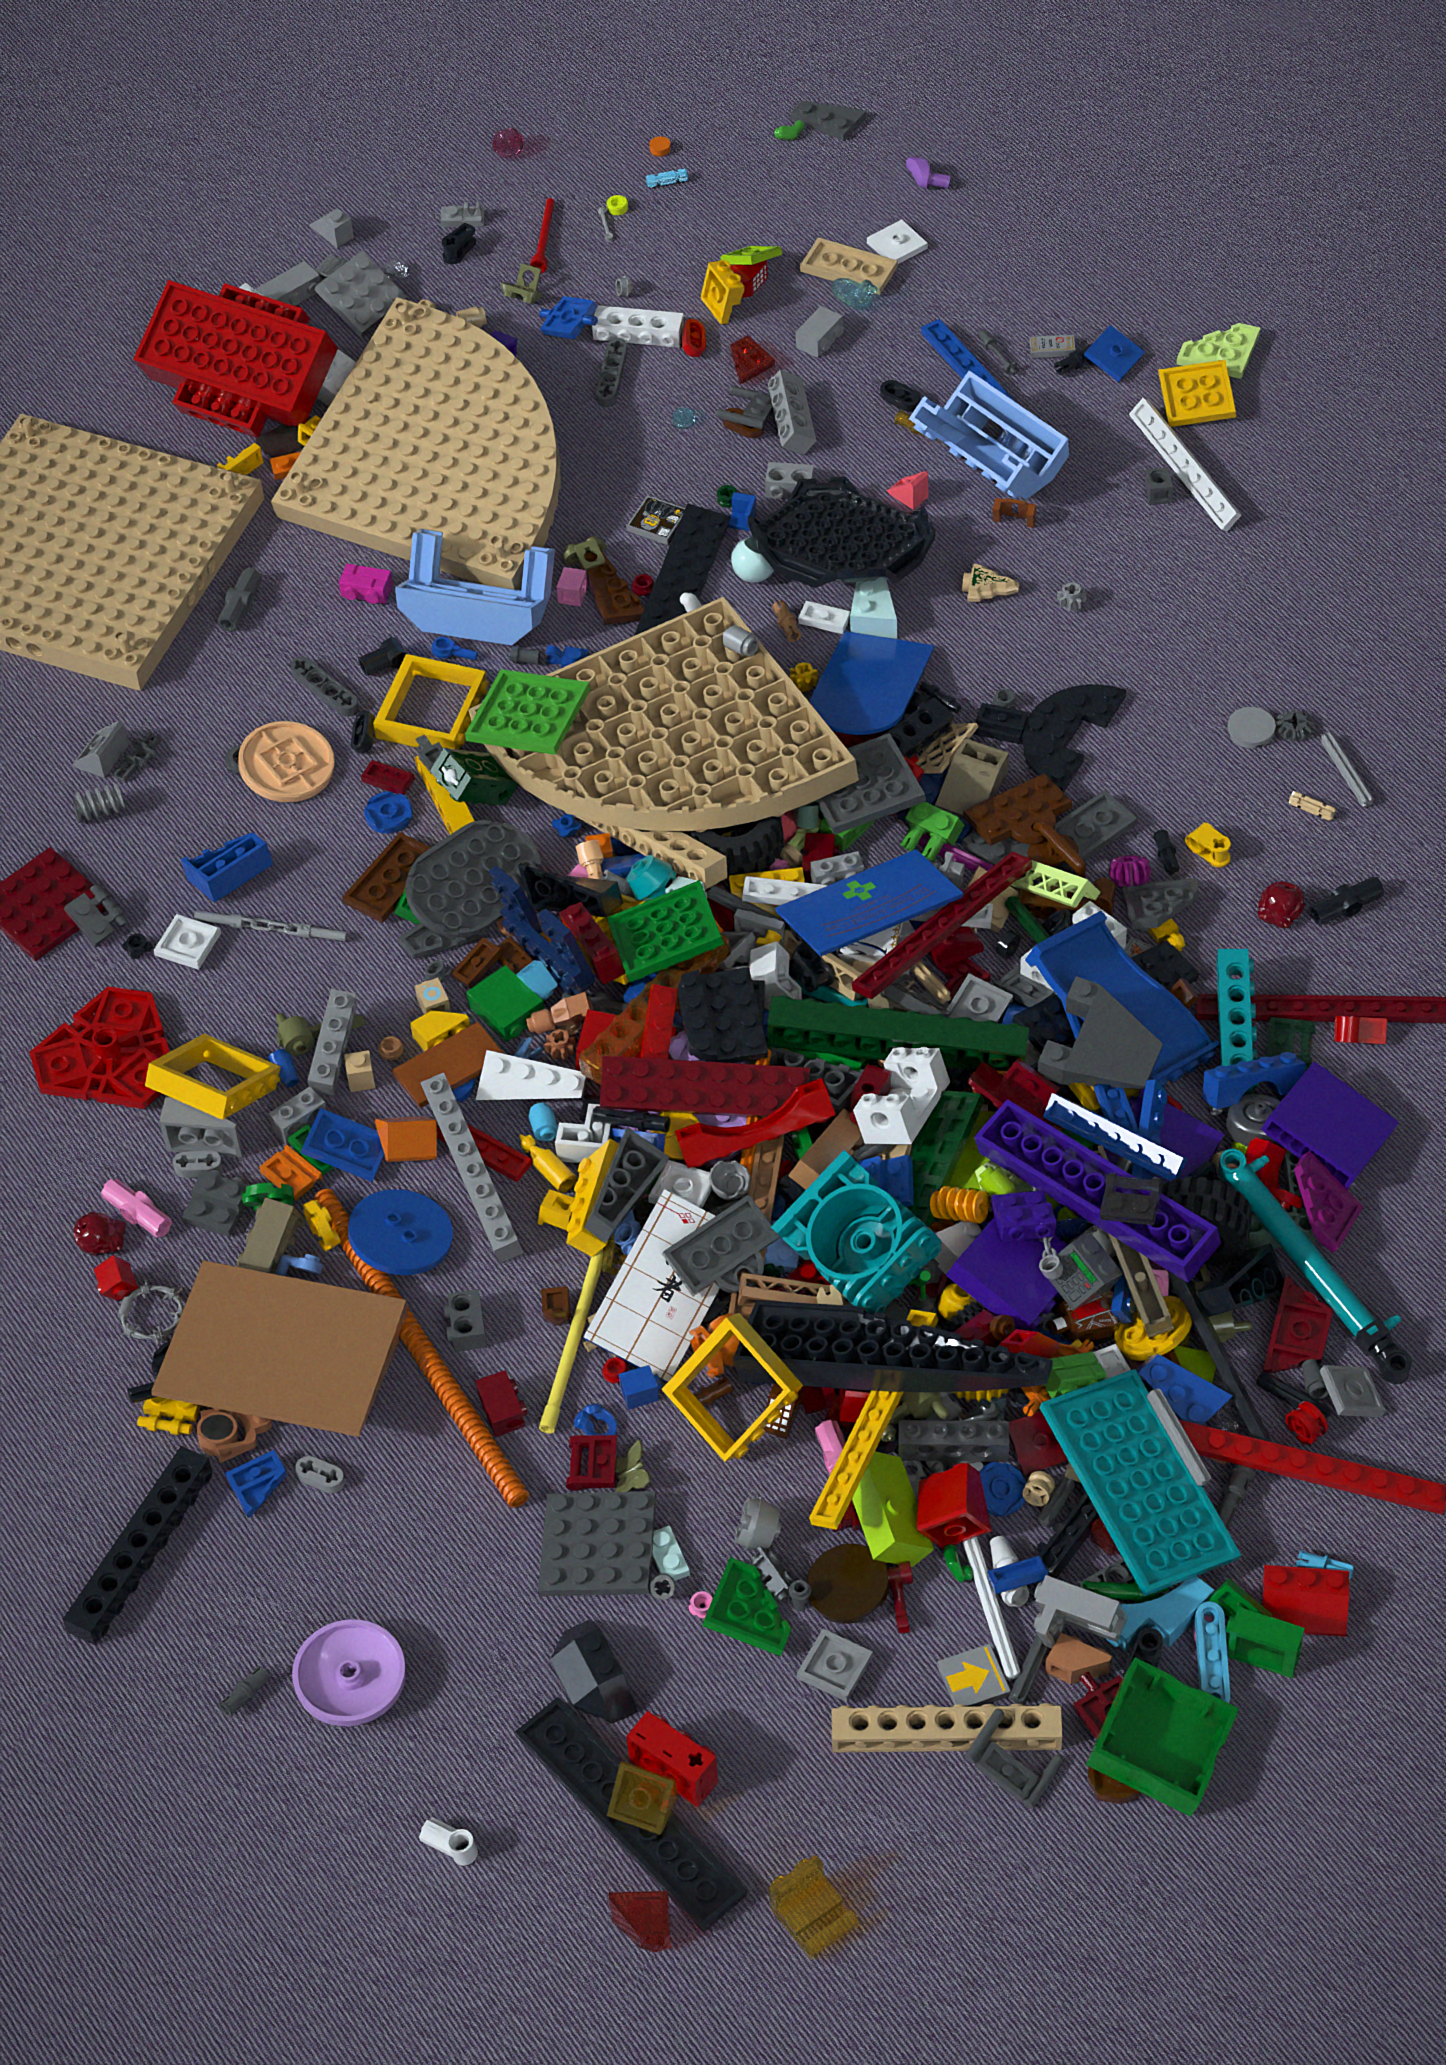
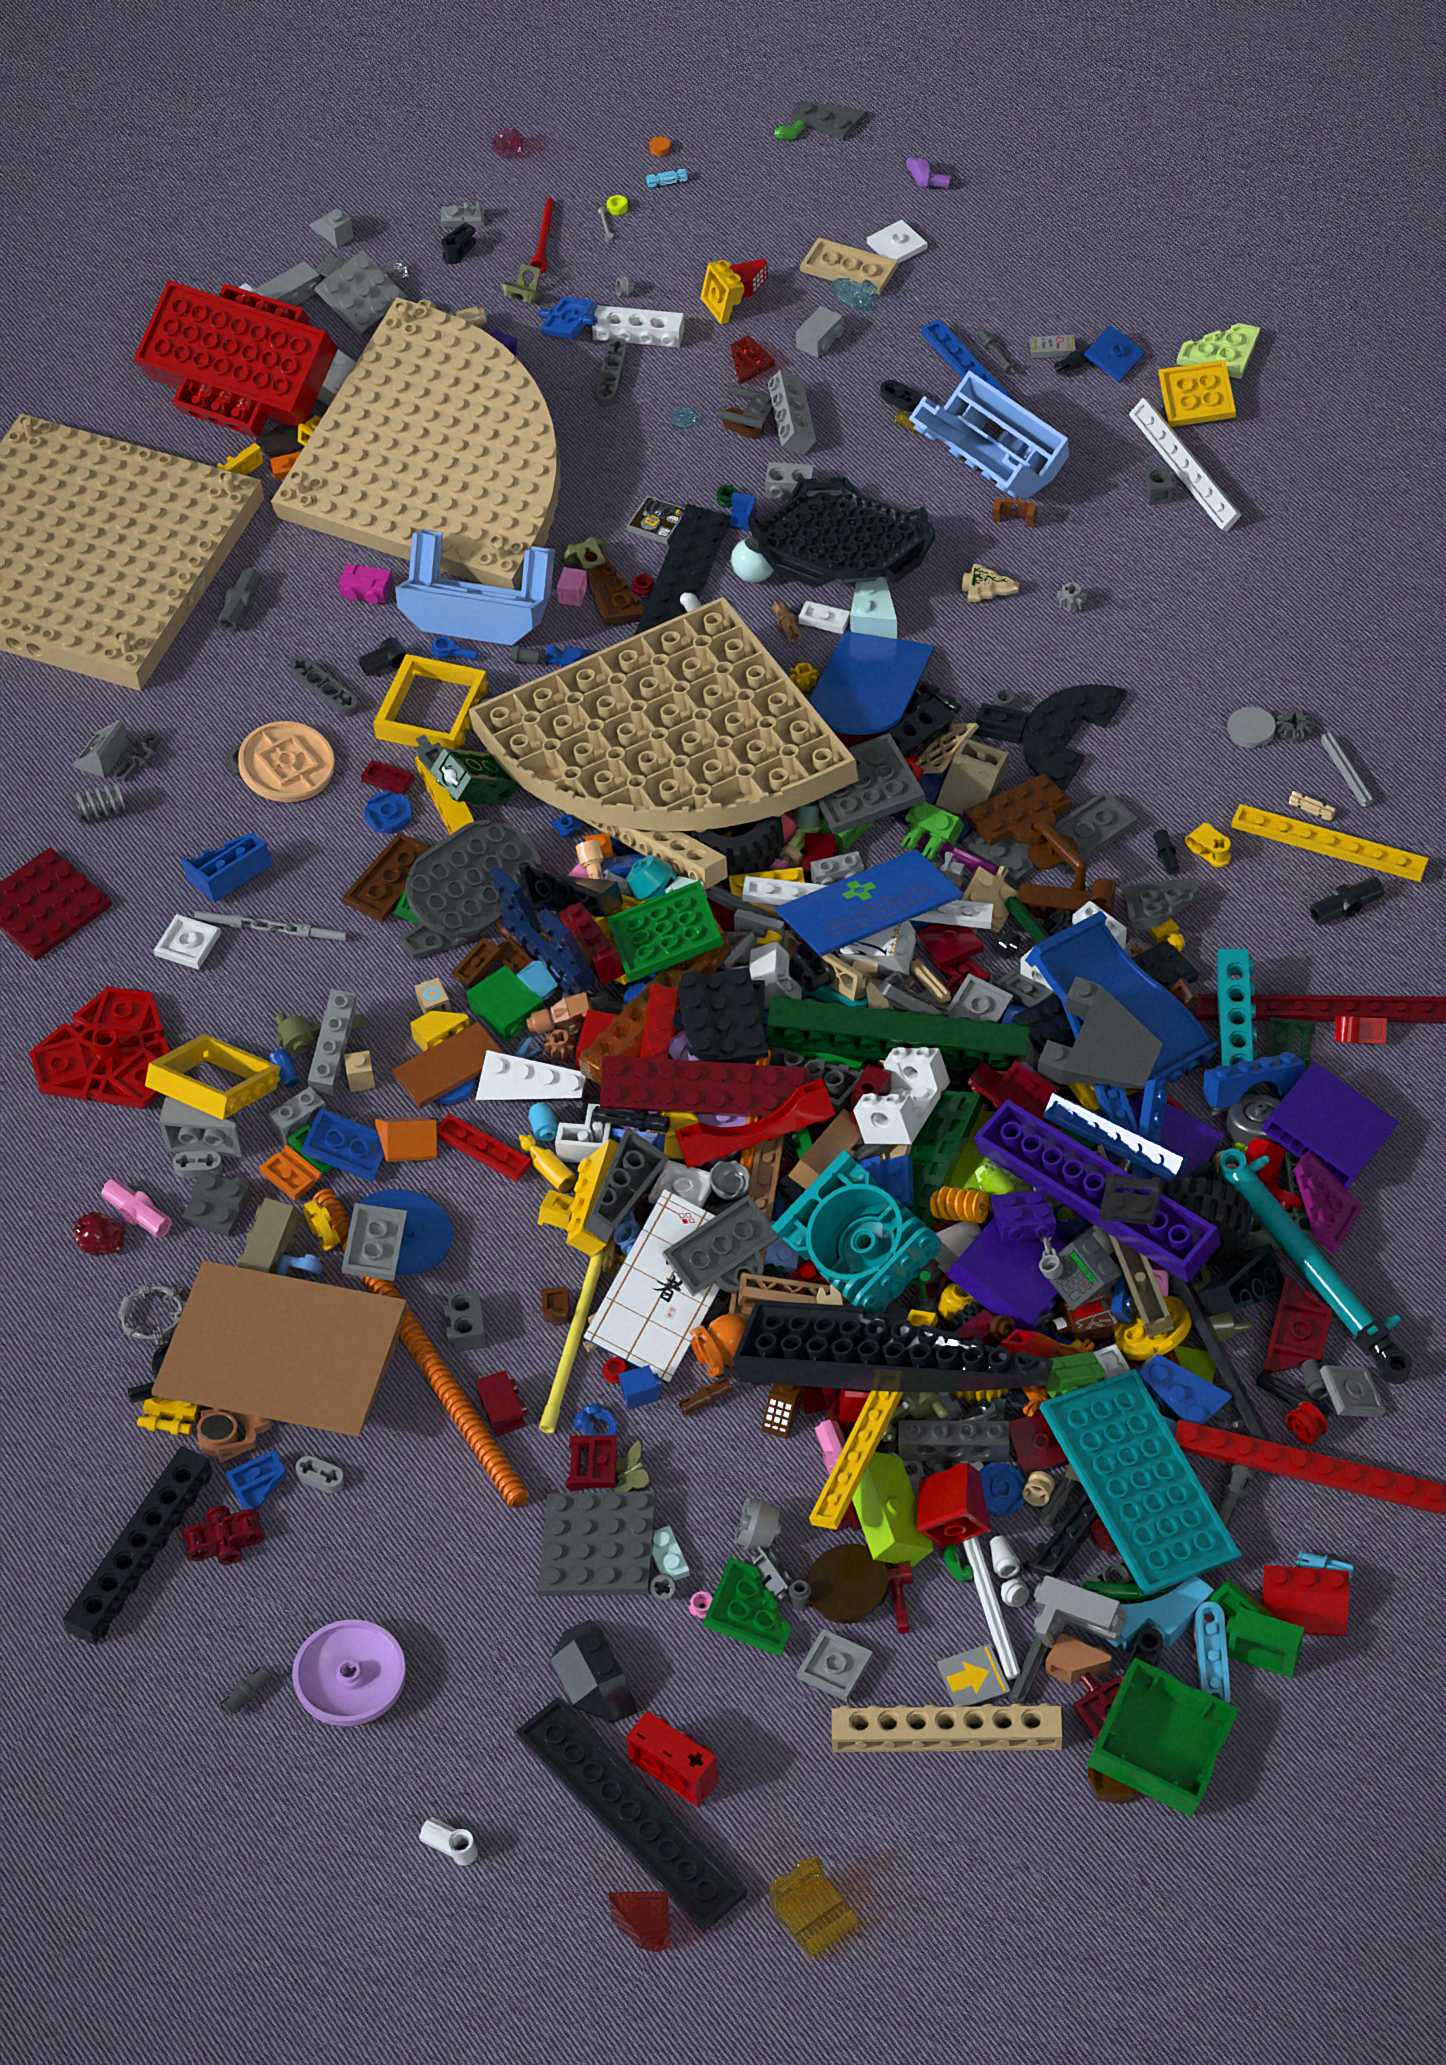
dark grey plate [64,883,128,947] -> none
red brick [94,1255,138,1302] -> none
black plate [123,933,152,959] -> none
green plate [242,1183,294,1213] -> none
black plate [351,710,375,754] -> none
medium nougat plate [378,1036,404,1060] -> none
light grey brick [420,1072,523,1263] -> none
dark grey plate [425,960,452,983] -> none
bright green plate [465,669,590,755] -> none
clear yellow slope [607,1761,678,1835] -> none
yellow window [662,1313,803,1462] -> none
red plate [682,319,706,357] -> none
lime tile [720,245,782,265] -> none
light grey brick [723,625,759,656] -> none
dark red plate [852,851,1032,999] -> none
coral slope [887,471,928,509] -> none
dark grey plate [964,1709,1064,1809] -> none
blue tile [987,1556,1049,1594] -> none
yellowish green fence [1011,860,1100,908] -> none
magenta gear [1109,855,1151,887] -> none
light grey axle [1147,1388,1212,1486] -> none
dark red hair [1258,881,1305,928] -> none
none -> dark red axle [182,1505,266,1565]
none -> light grey plate [342,1203,407,1281]
none -> yellow plate [1231,804,1429,882]

